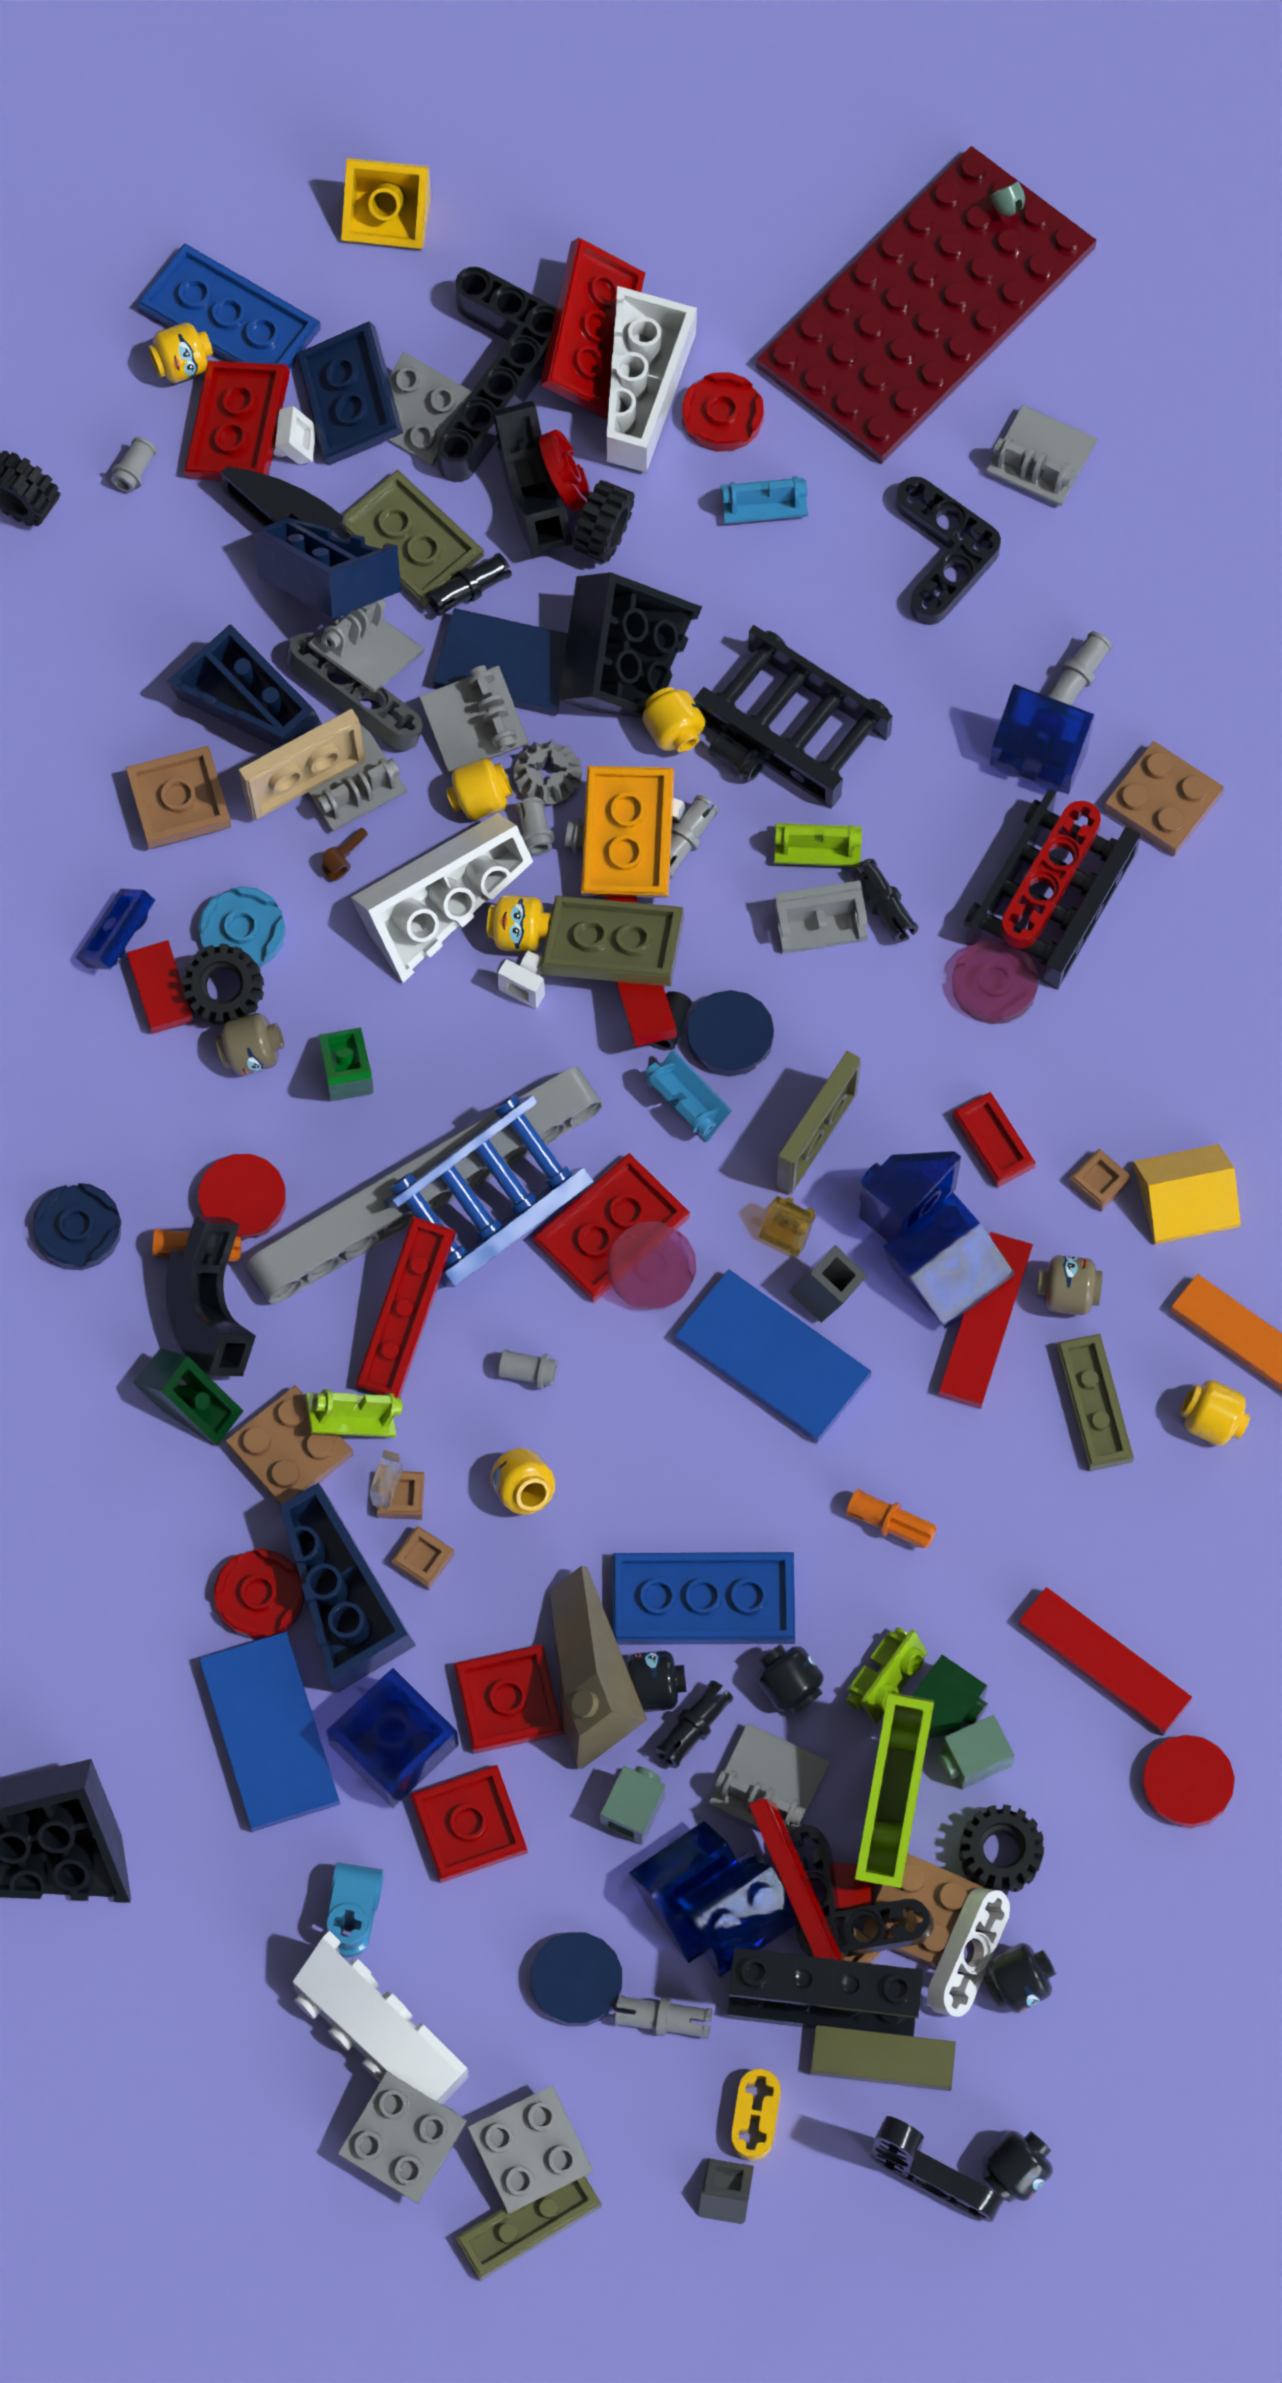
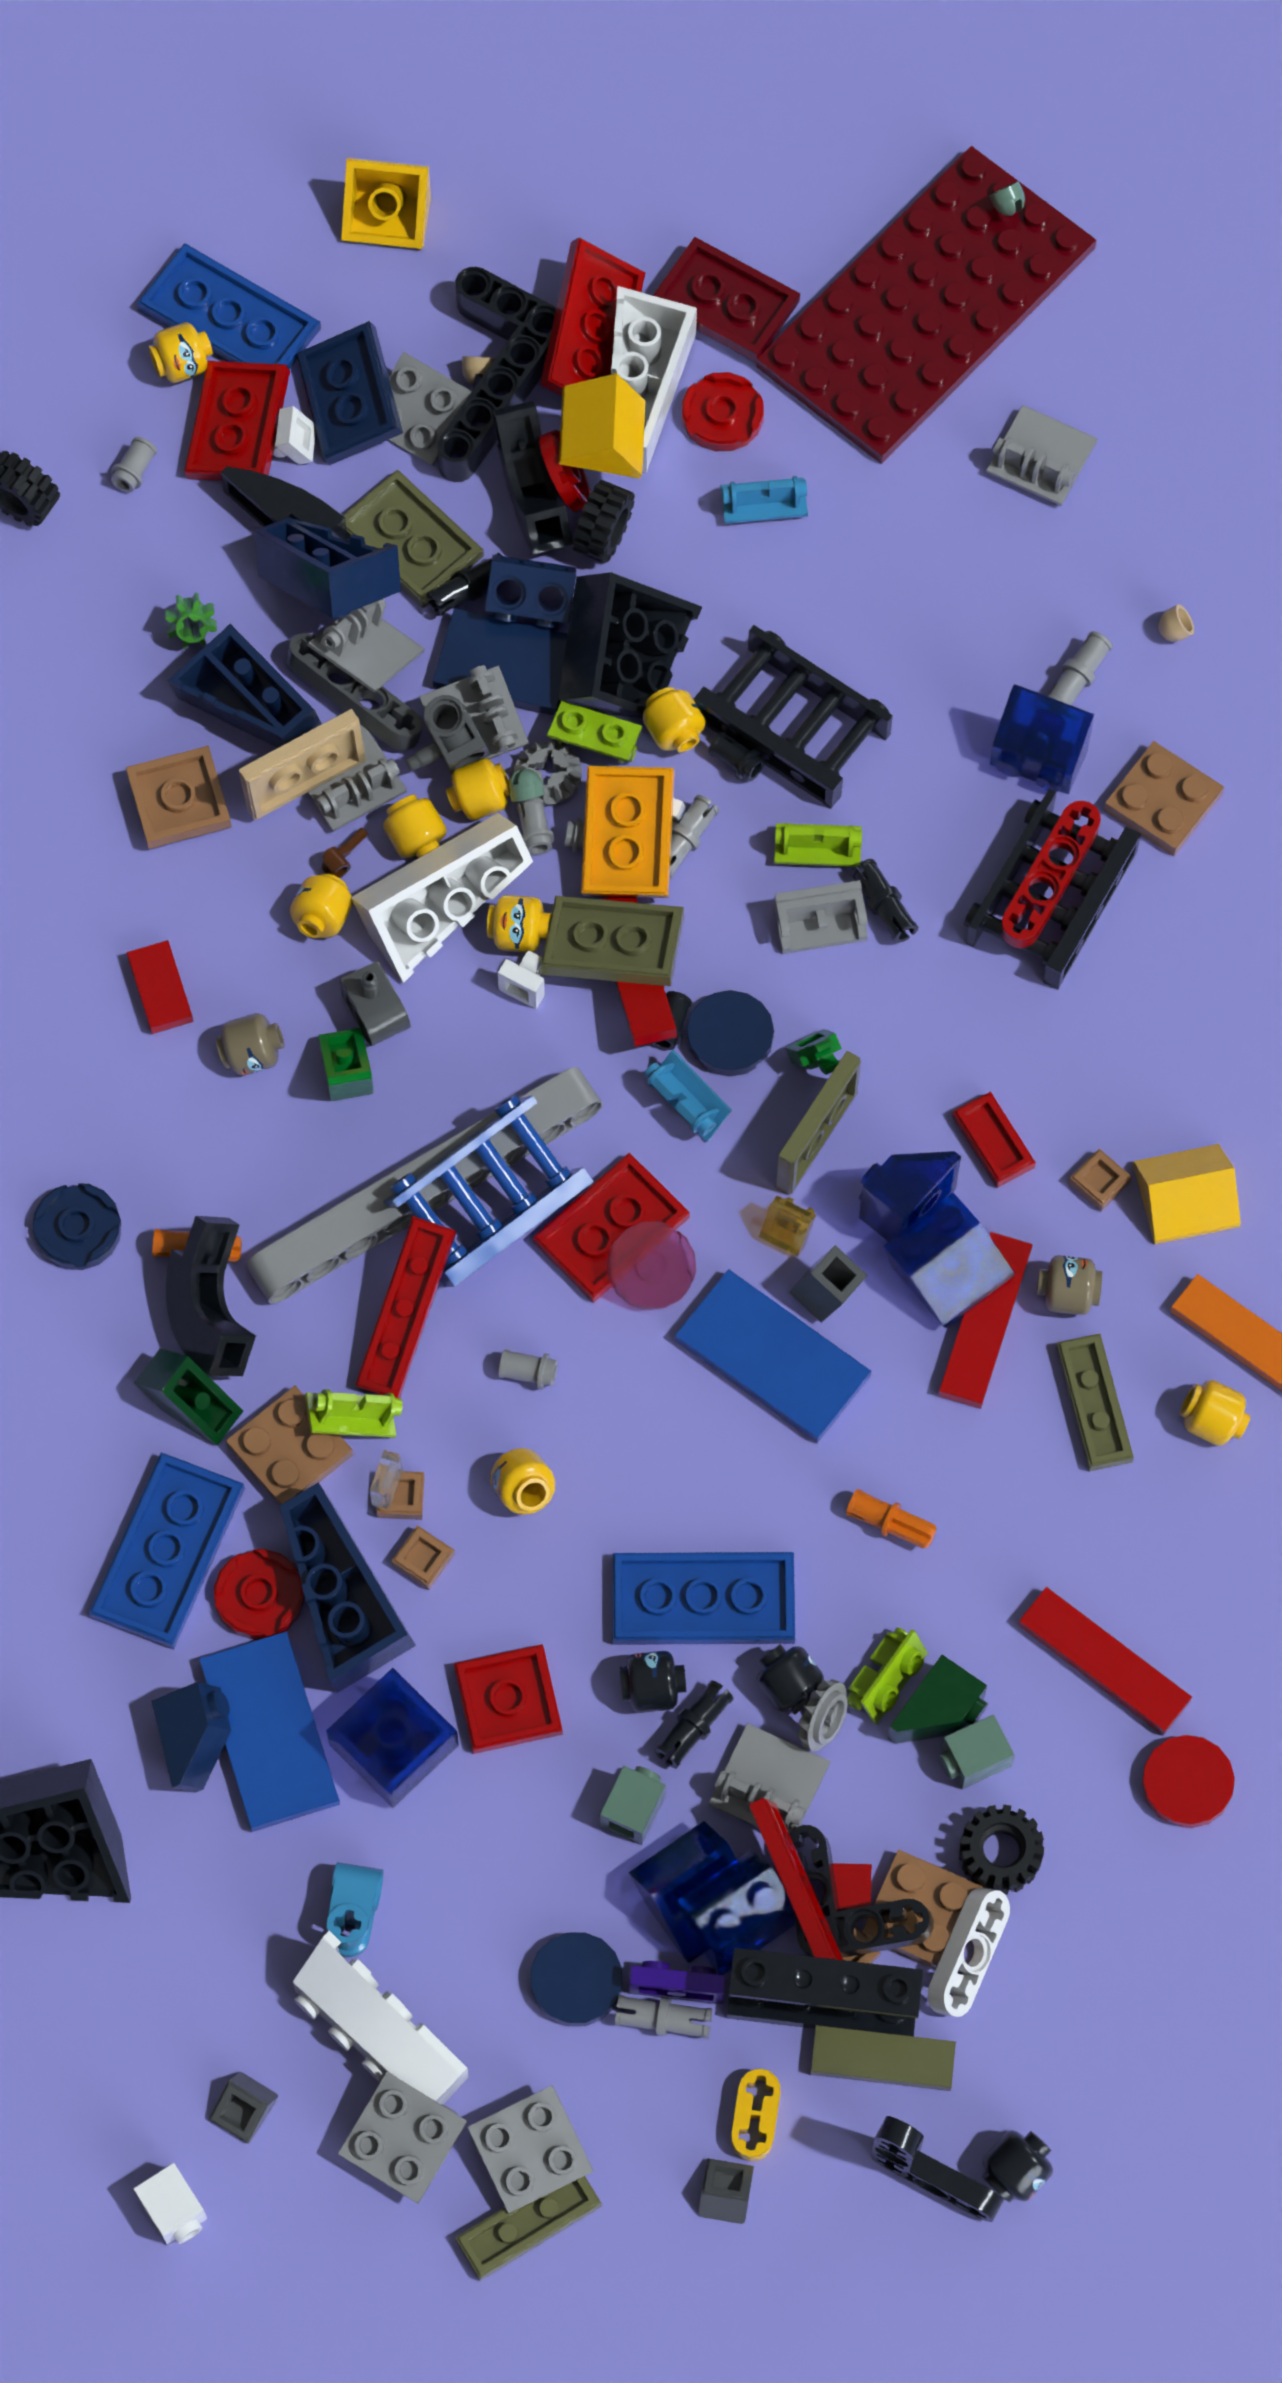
clear blue plate [76,888,156,970] -> none
black tyre [182,944,264,1025] -> none
dark azure tile [198,886,286,968] -> none
red tile [198,1154,286,1240] -> none
red tile [410,1765,528,1883] -> none
dark tan wedge [550,1566,647,1769] -> none
lime brick [855,1692,934,1888] -> none
black beam [896,477,1001,625] -> none
clear pink tile [951,940,1038,1024] -> none
black head [983,1943,1056,2013] -> none
none -> blue tile [89,1452,245,1650]
none -> white brick [134,2163,207,2245]
none -> dark blue slope [151,1682,231,1793]
none -> bright green gear [164,592,217,648]
none -> dark grey slope [209,2072,278,2144]
none -> yellow head [289,874,353,938]
none -> dark grey piece [340,961,411,1046]
none -> yellow head [383,794,447,858]
none -> dark grey piece [406,695,490,774]
none -> tan hinge [462,356,495,385]
none -> dark blue brick [485,554,576,628]
none -> sand green hinge [509,769,545,802]
none -> lime hinge [547,700,642,764]
none -> yellow slope [559,373,645,479]
none -> dark purple plate [630,1960,725,2004]
none -> dark red plate [653,237,800,362]
none -> green plate [785,1029,842,1075]
none -> light grey gear [798,1679,848,1751]
none -> tan hinge [1158,604,1194,642]

